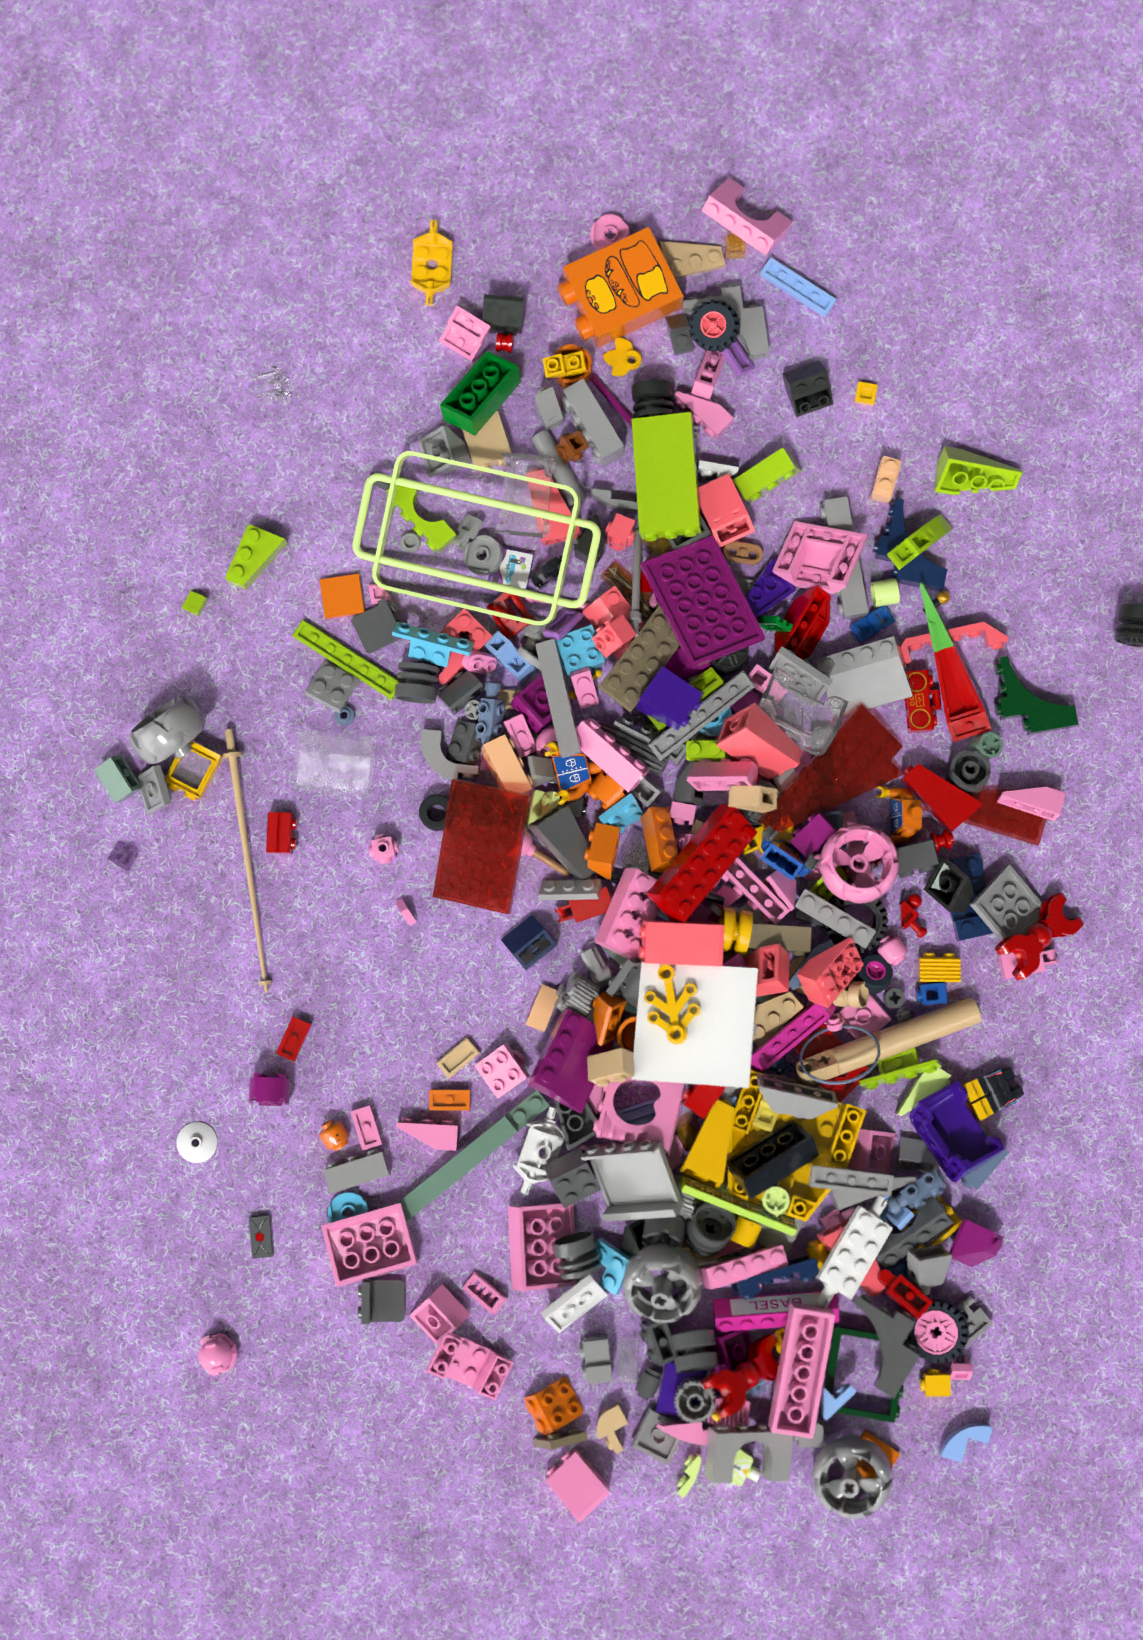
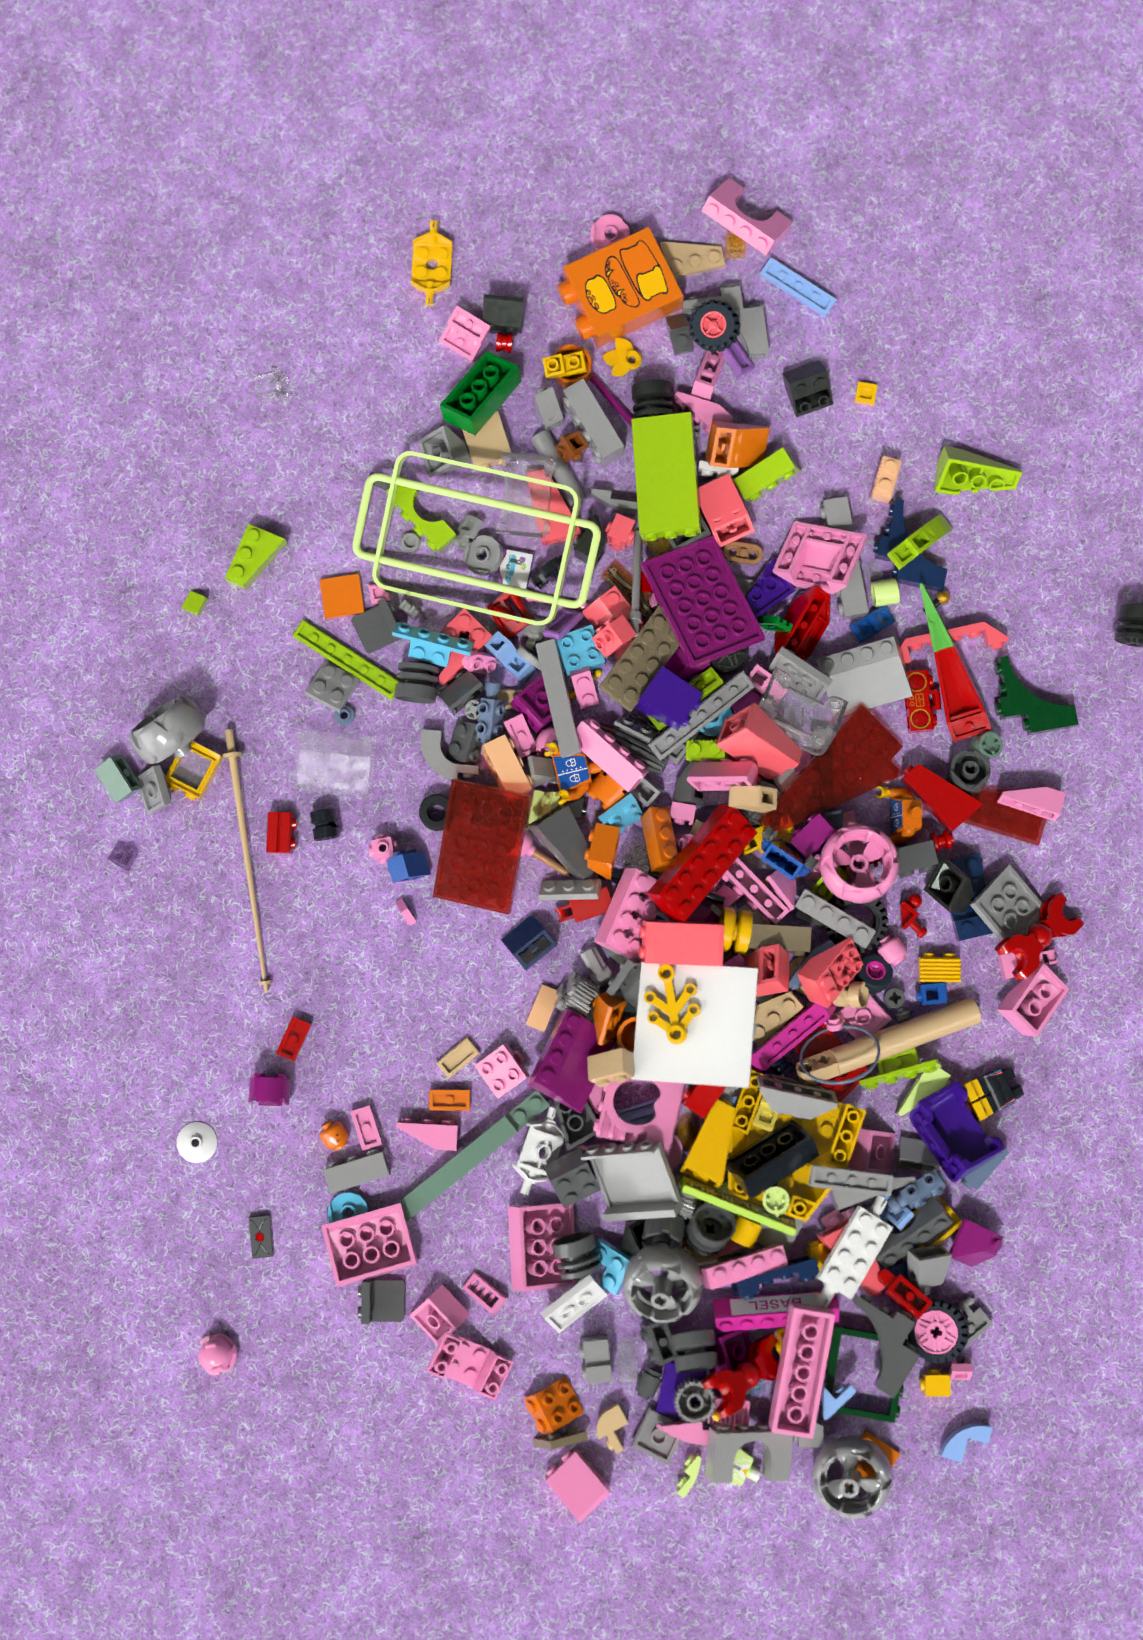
none -> black wheel [310,808,340,841]
none -> blue brick [386,849,431,883]
none -> light grey plate [398,599,420,622]
none -> orange slope [705,420,770,468]
none -> bright pink slope [997,963,1069,1037]

